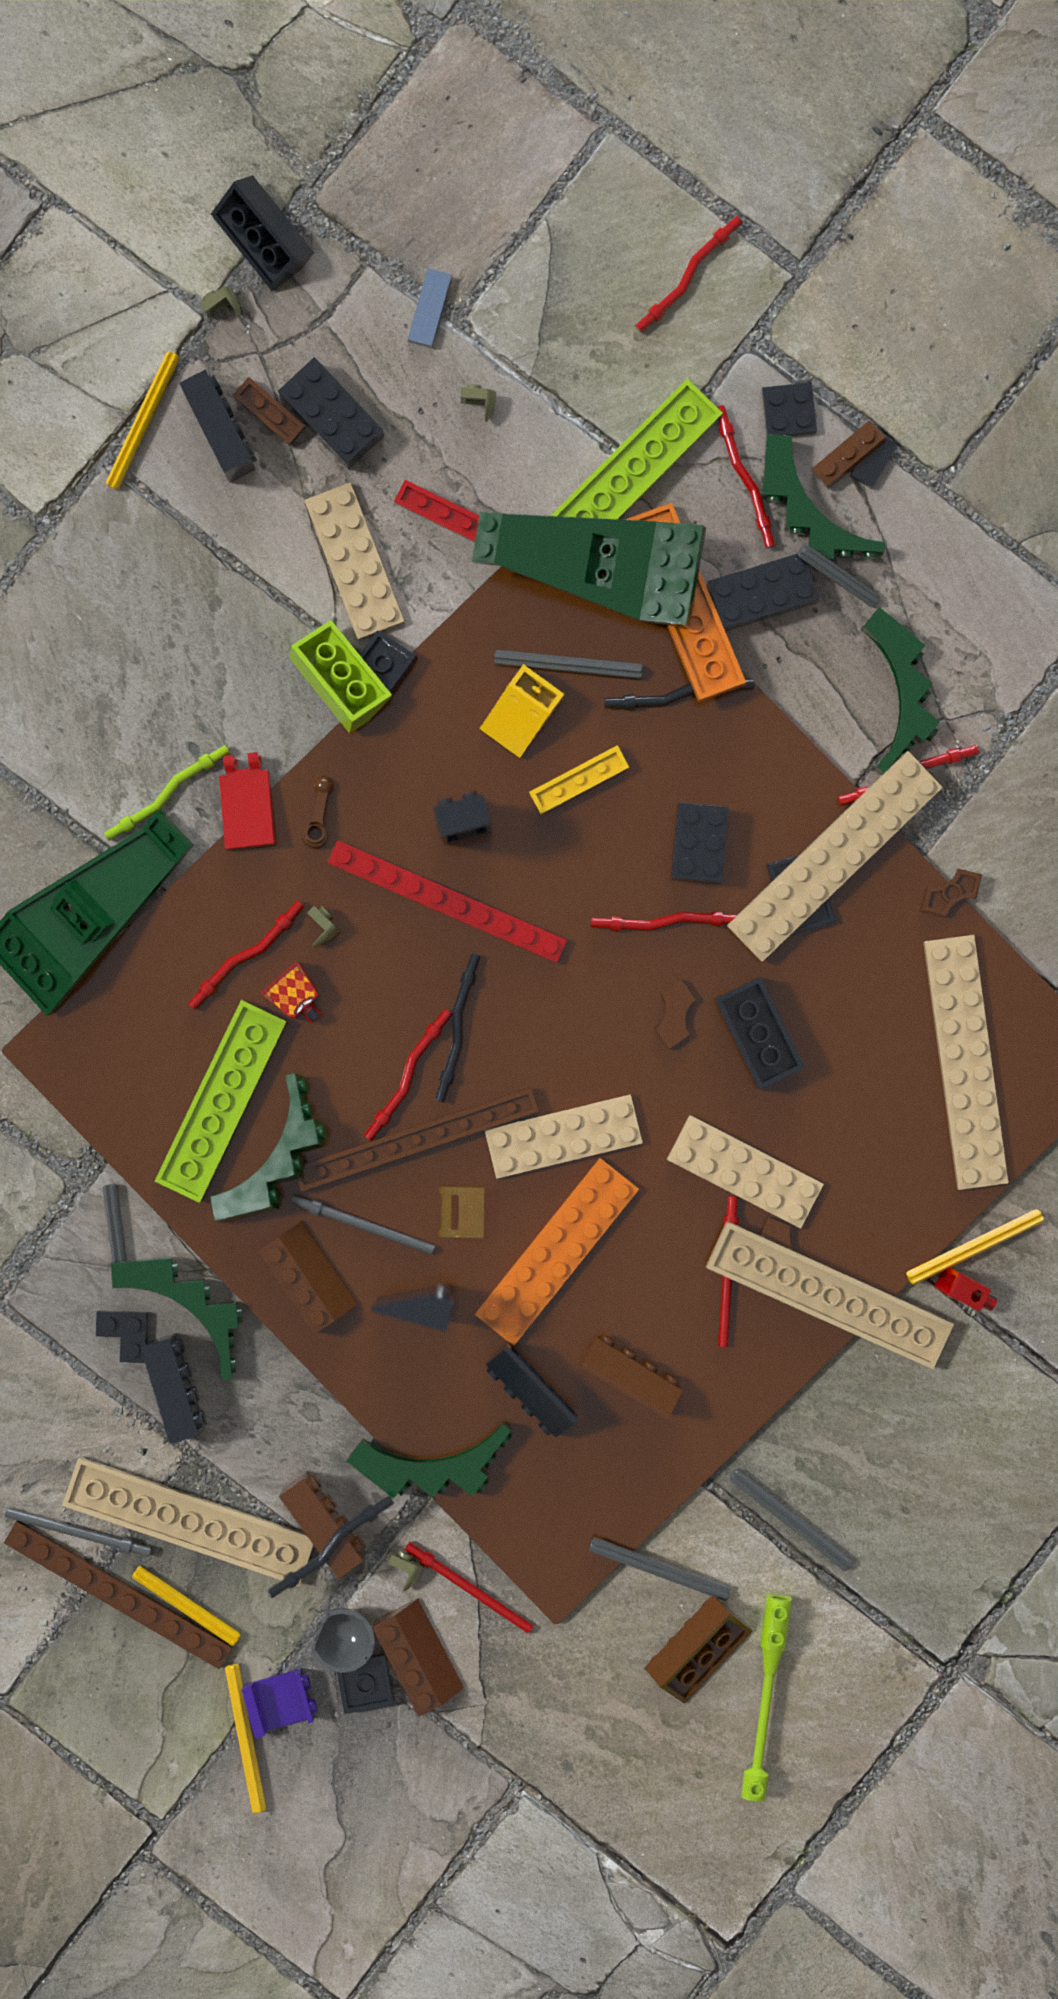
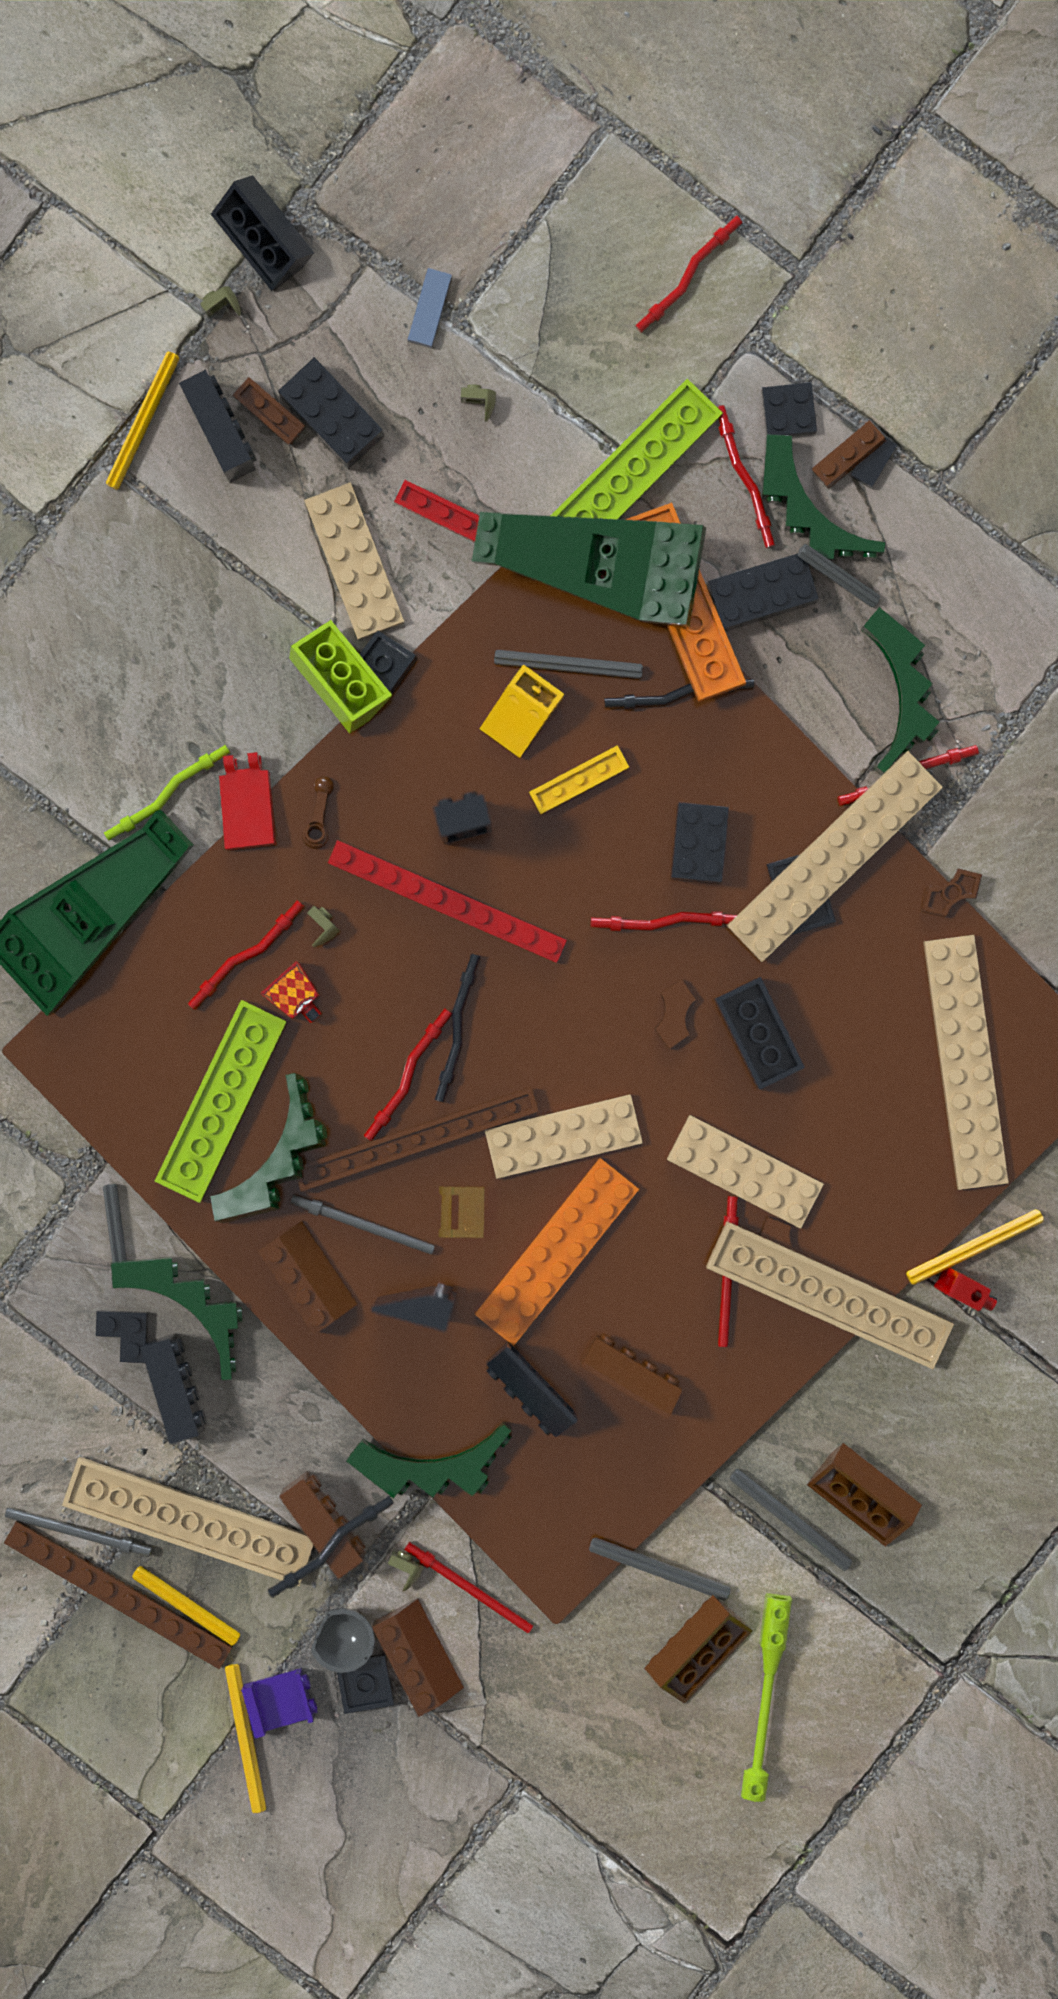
none -> reddish brown slope [807,1443,922,1547]

